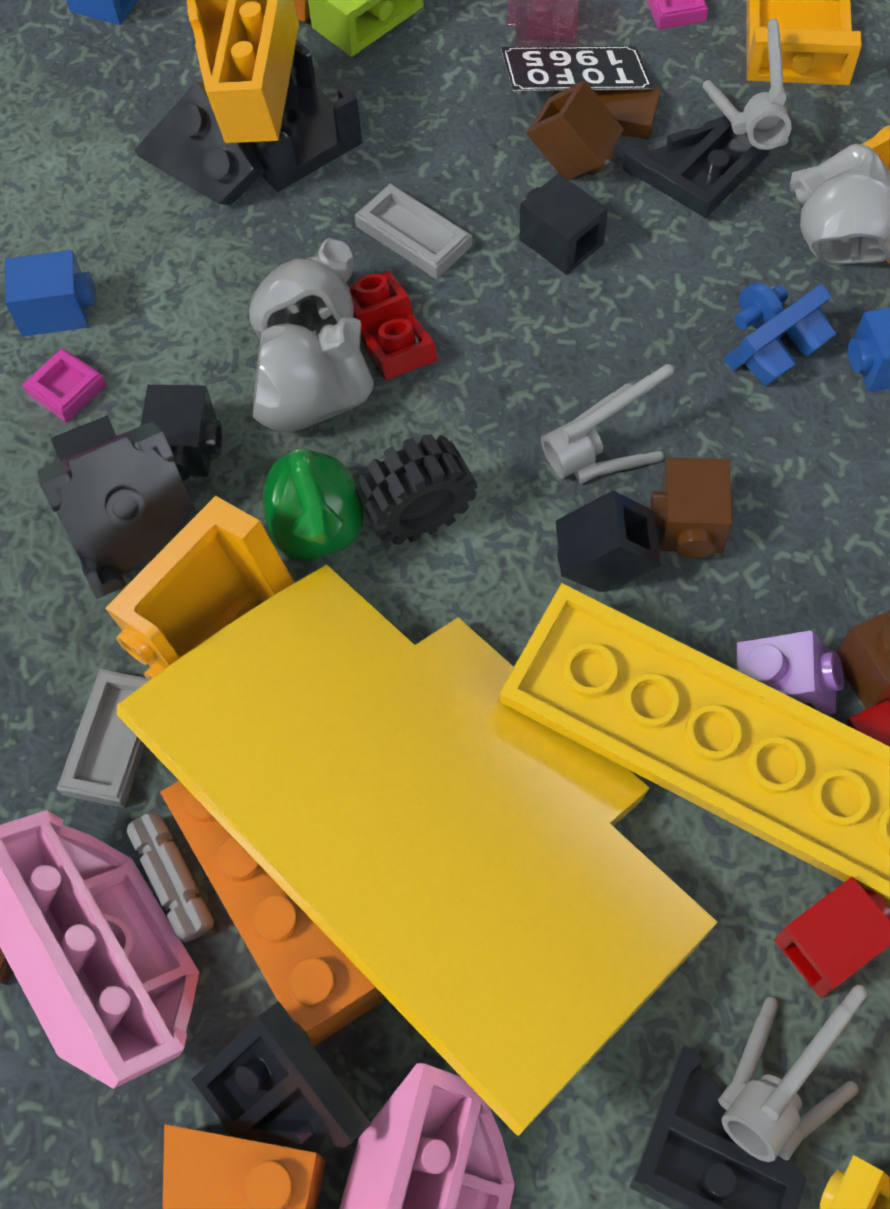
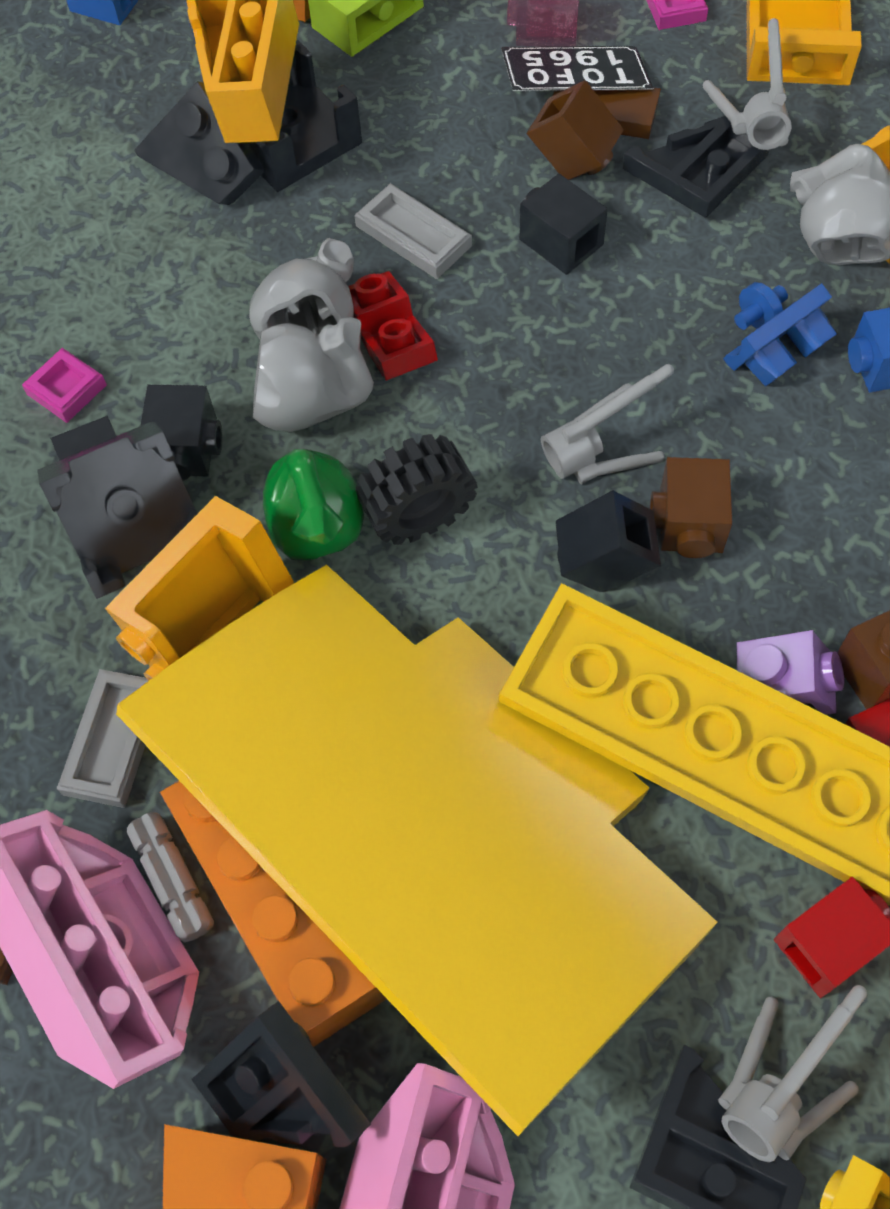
blue brick [5,250,97,337] -> none

